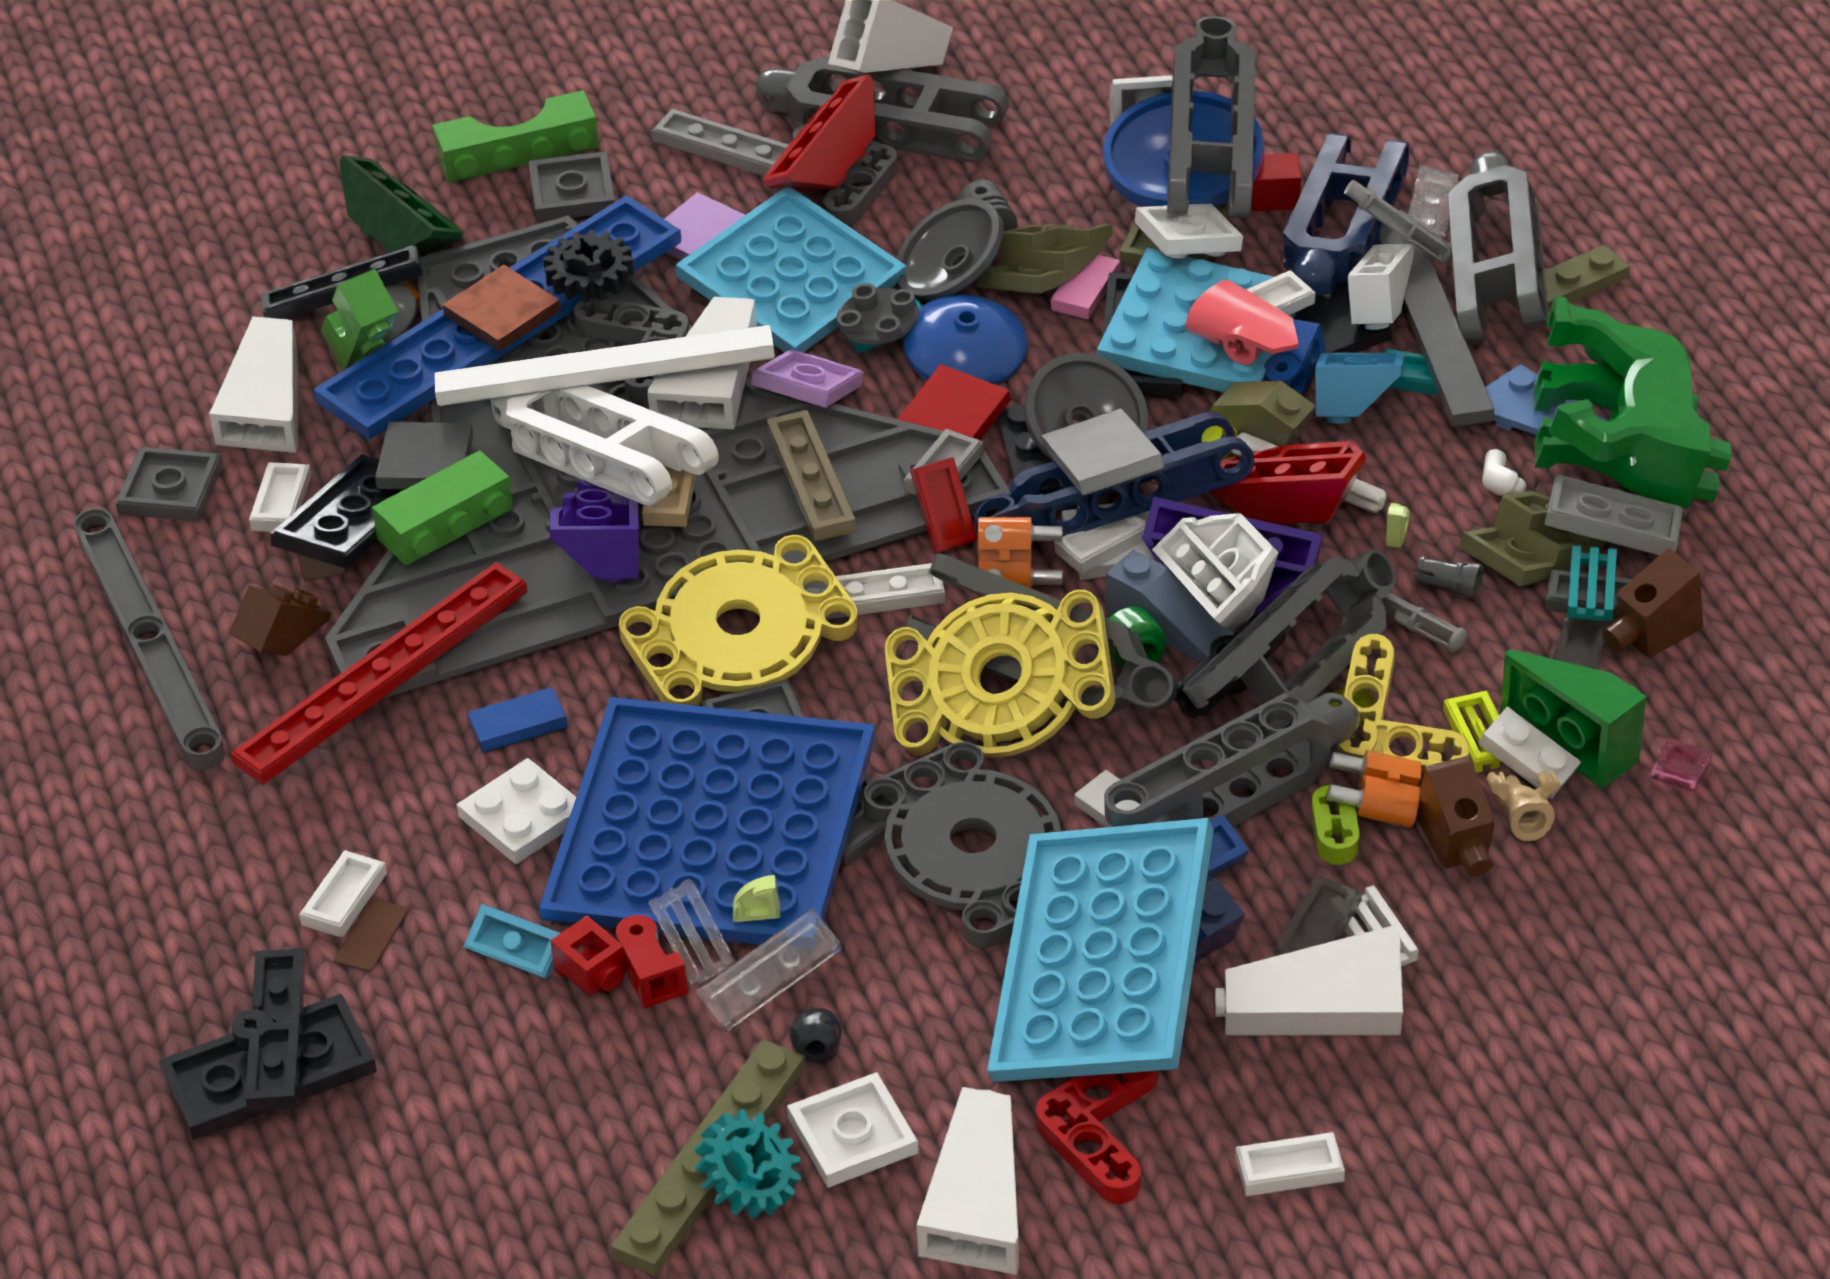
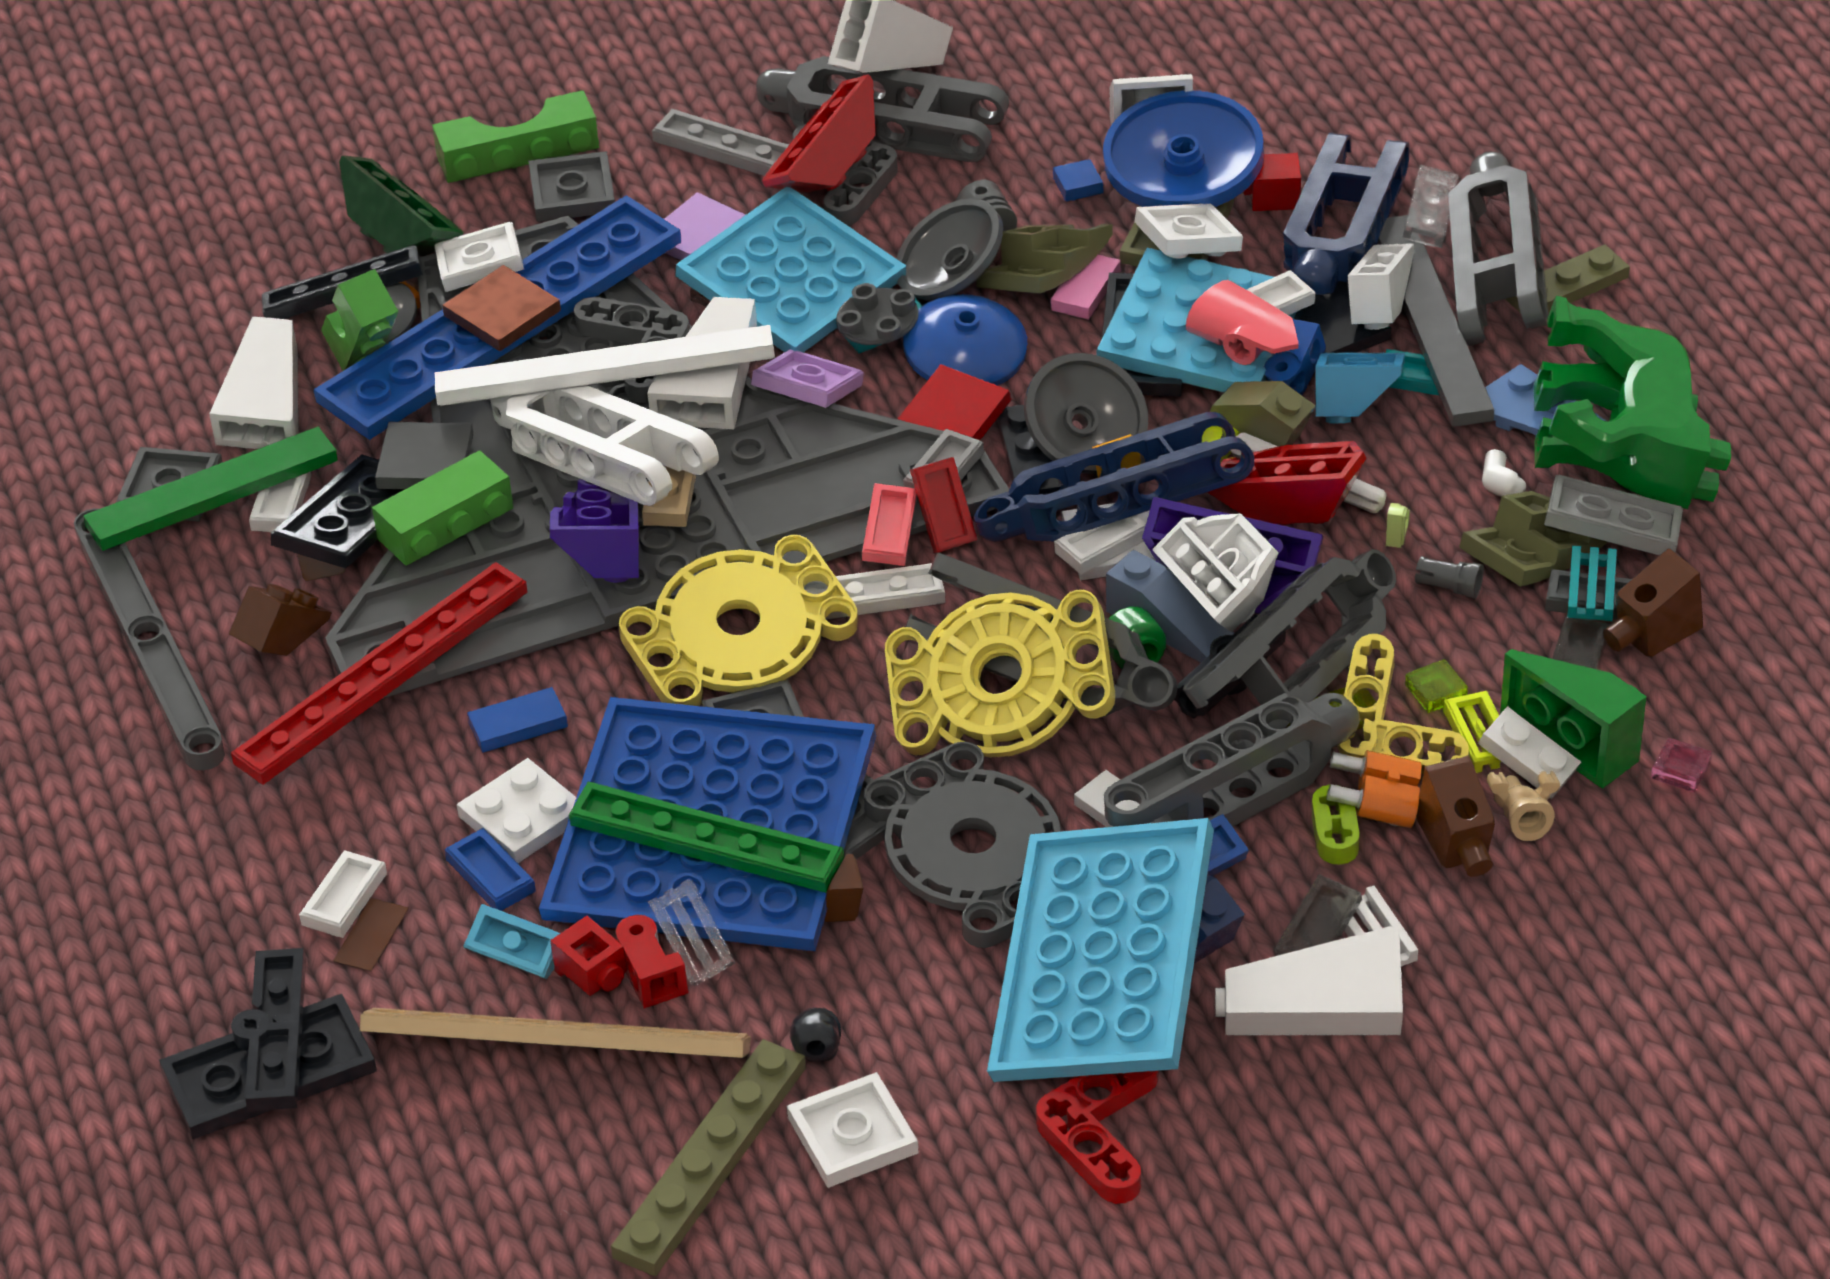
black gear [543,230,634,302] -> none
teal gear [694,1109,801,1218] -> none
clear tile [696,908,843,1033] -> none
yellowish green tile [733,875,781,922] -> none
dark tan plate [766,410,856,542] -> none
white slope [917,1087,1019,1275] -> none
orange piece [978,517,1062,589] -> none
light grey tile [1042,408,1164,495] -> none
dark grey piece [1167,16,1256,218] -> none
white tile [1236,1132,1345,1196] -> none
light grey piece [1344,180,1452,264] -> none
light grey piece [1382,593,1467,653] -> none
none -> green tile [83,426,338,551]
none -> tan tile [360,1008,751,1058]
none -> white tile [434,222,524,292]
none -> blue tile [444,828,536,911]
none -> green tile [569,781,845,893]
none -> reddish brown slope [824,854,863,922]
none -> coral tile [862,483,917,566]
none -> blue tile [1053,159,1103,202]
none -> clear neon green tile [1405,659,1468,713]

